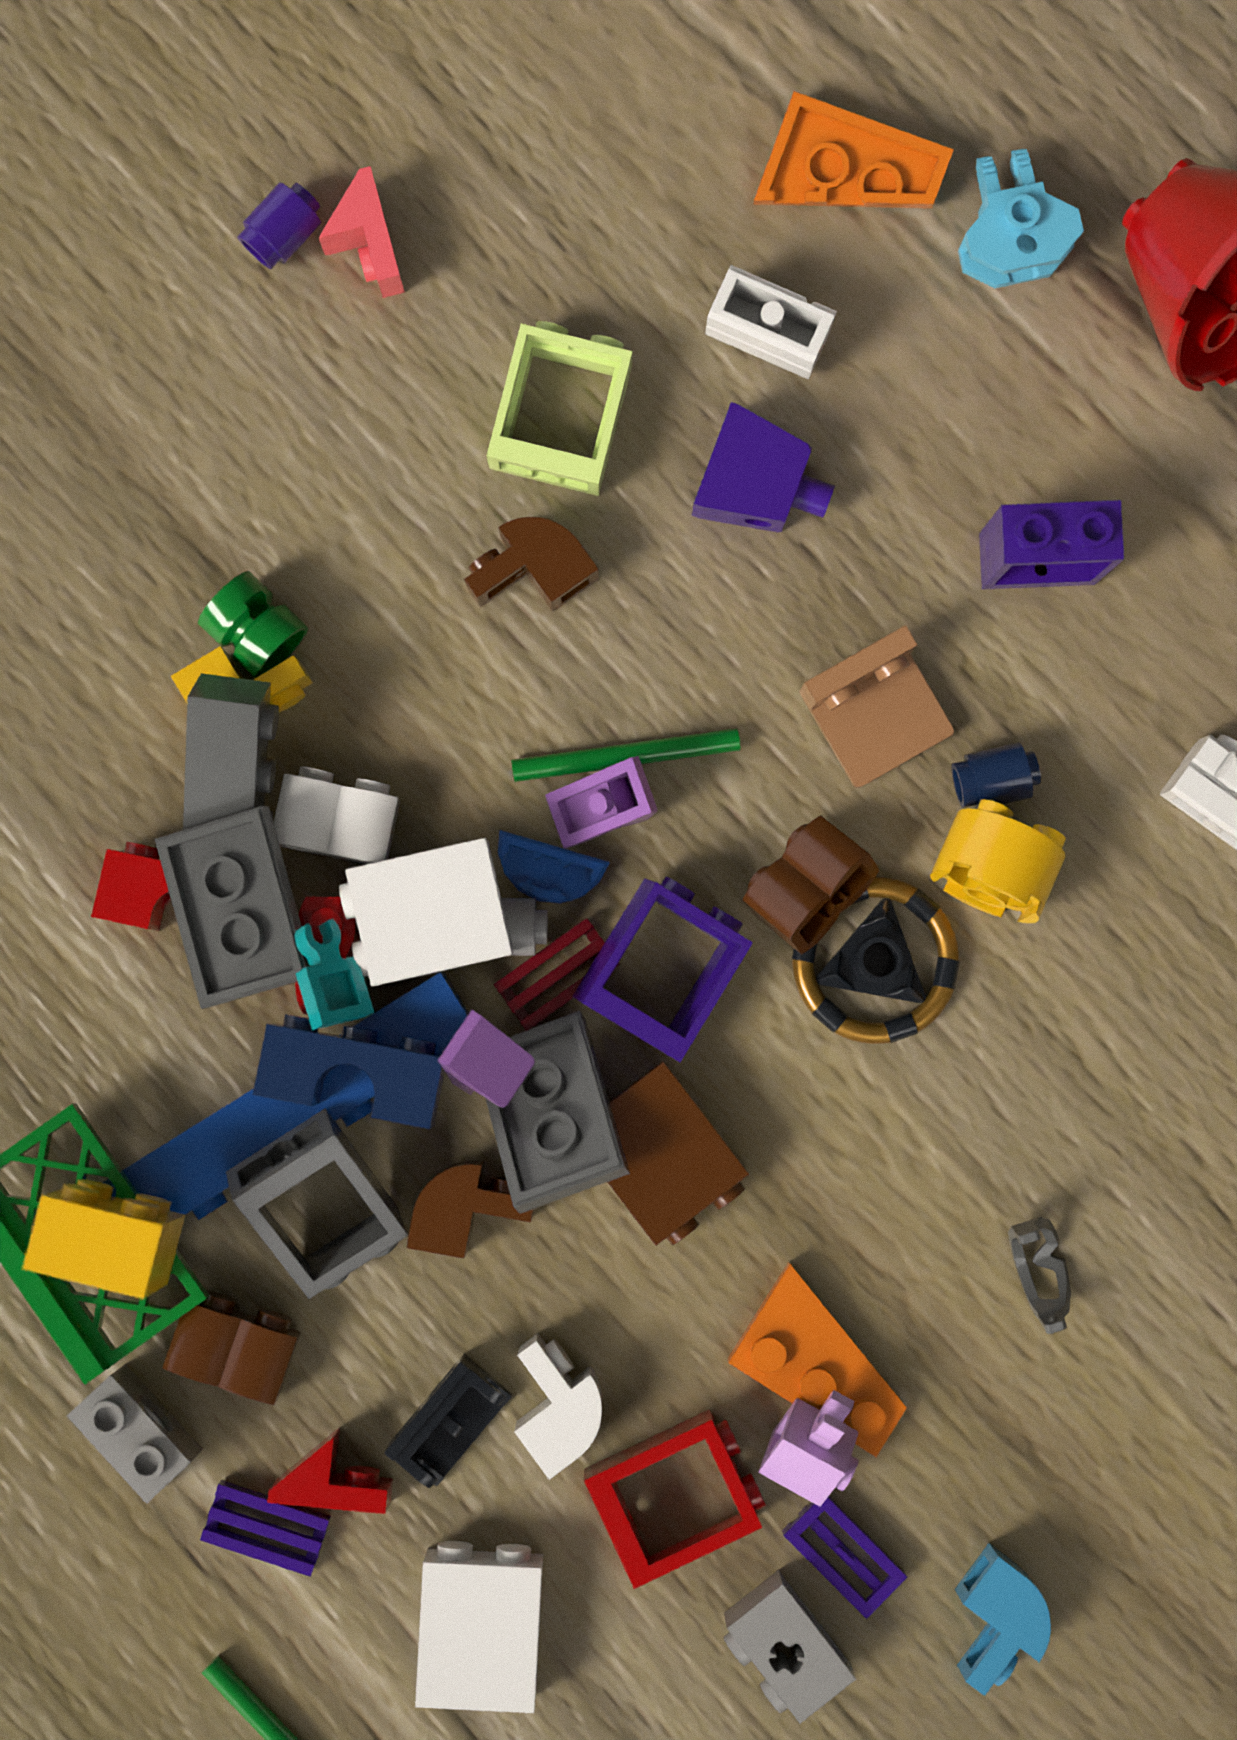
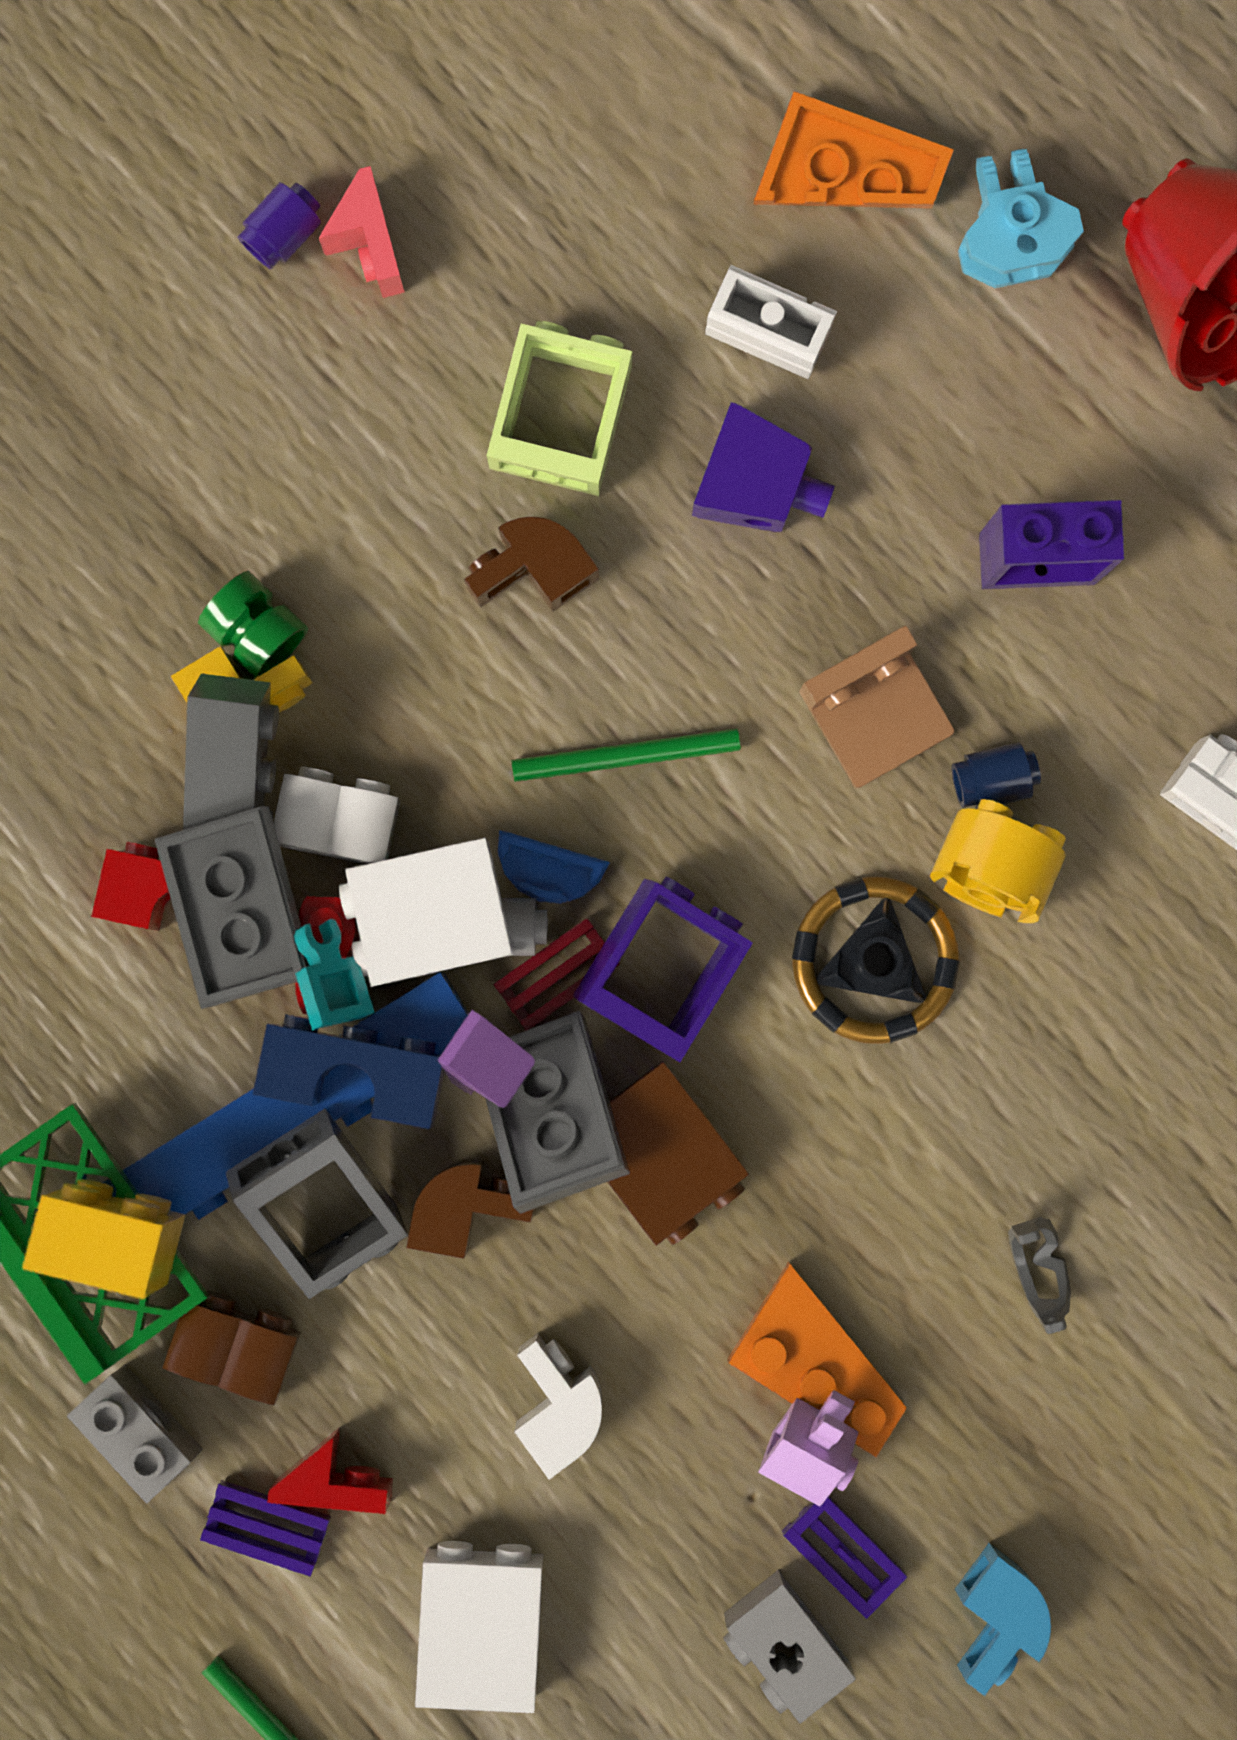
black hinge [384,1353,512,1489] -> none
medium lavender slope [545,756,658,849] -> none
red window [584,1409,766,1589] -> none
reddish brown brick [743,815,879,955] -> none

